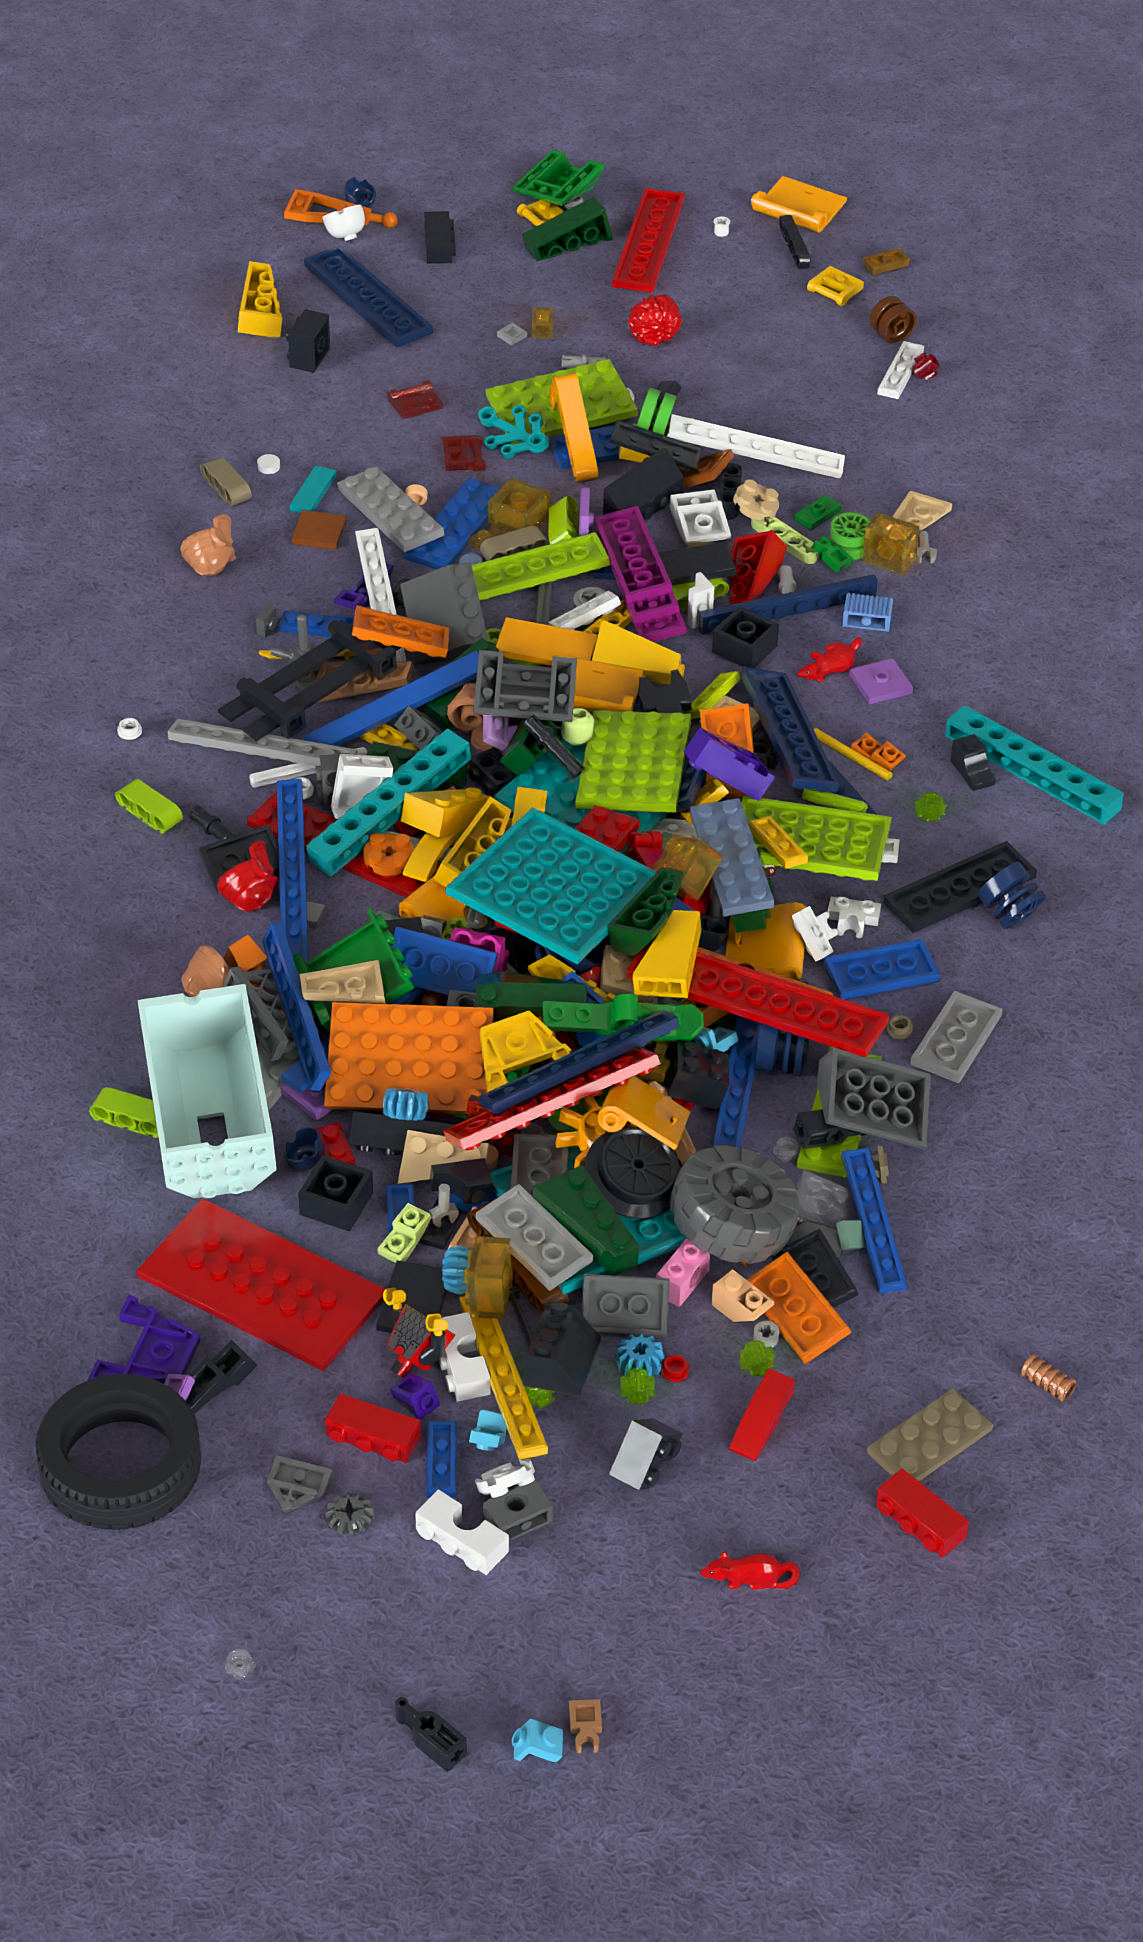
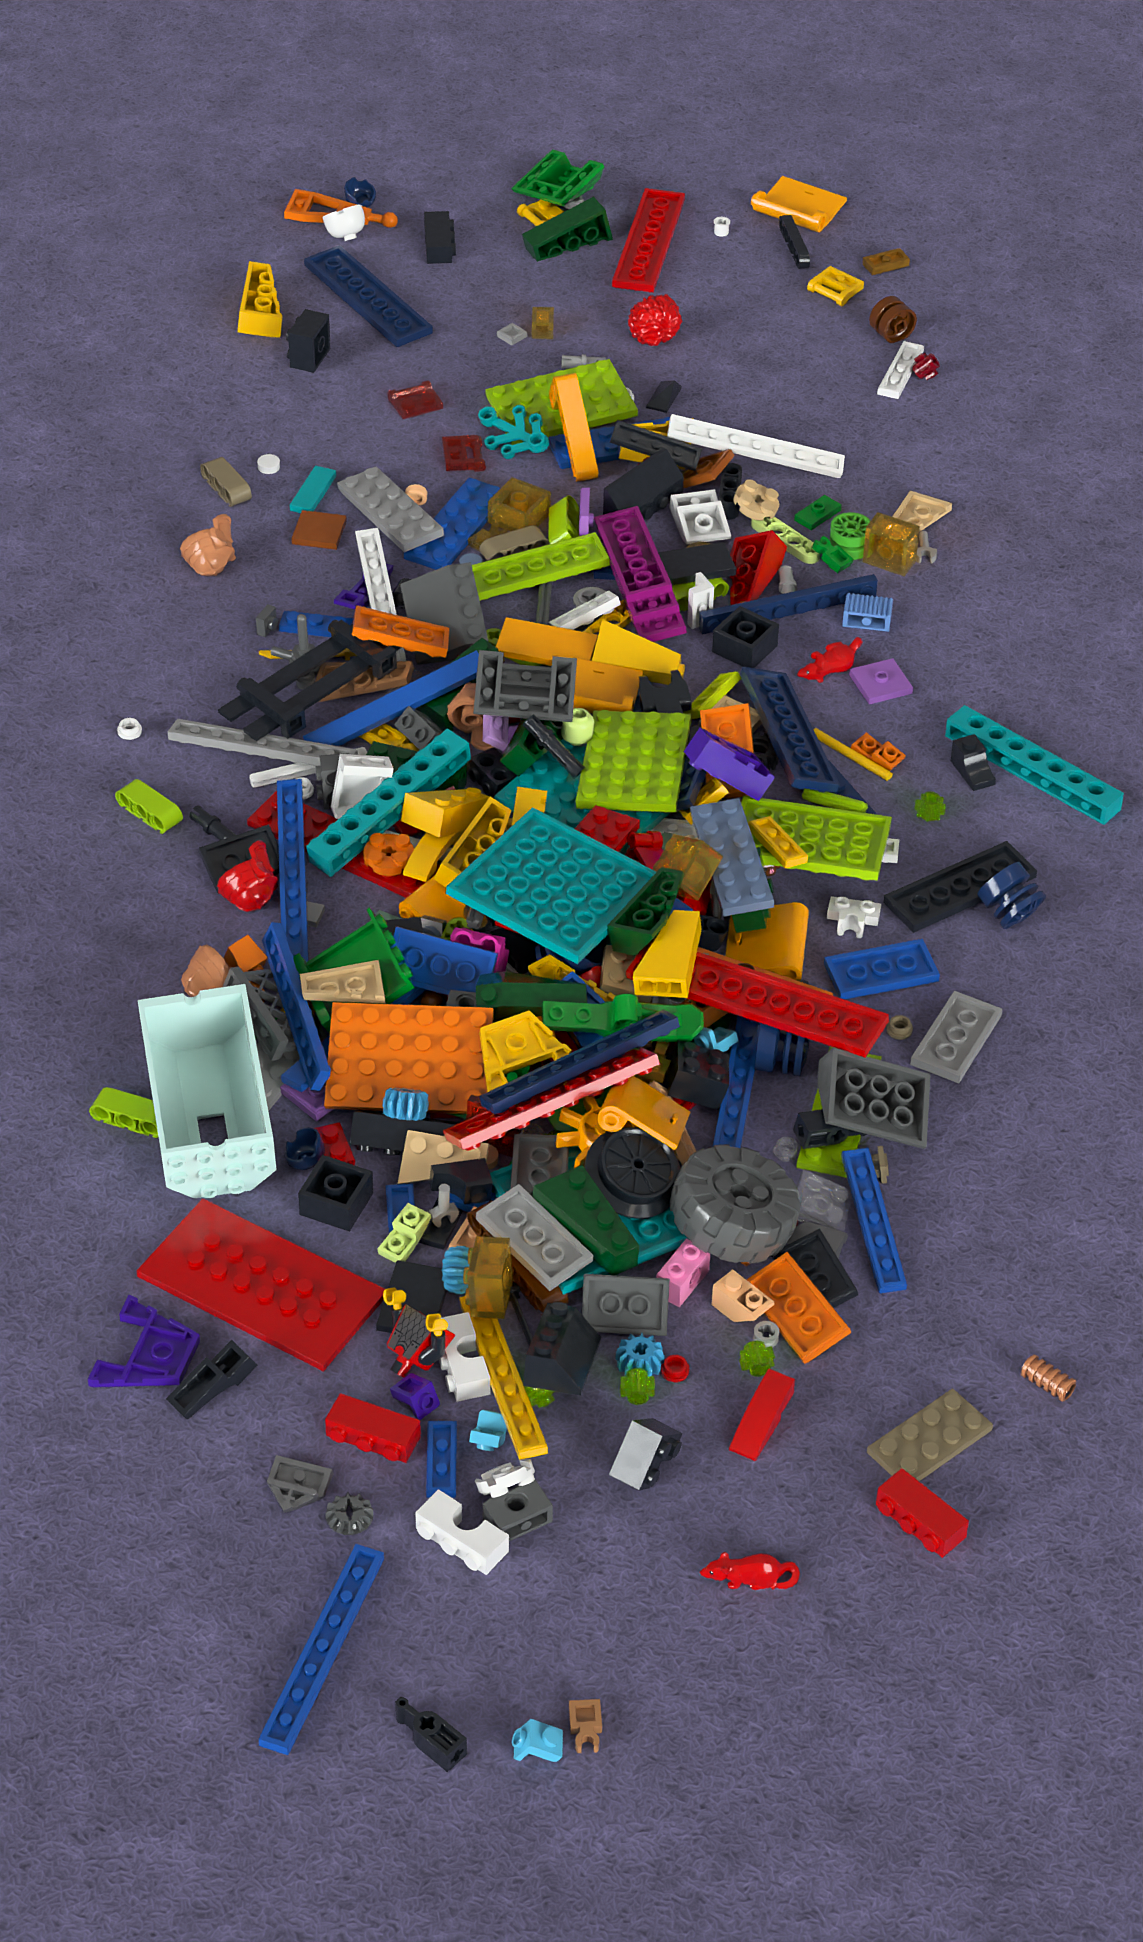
black tyre [36,1374,201,1530] -> none
medium lavender tile [164,1374,195,1400] -> none
clear plate [224,1649,255,1679] -> none
bright green wheel [637,387,676,435] -> none
white plate [792,906,838,962] -> none
sand green tile [836,1220,866,1250] -> none
none -> blue plate [259,1544,384,1755]

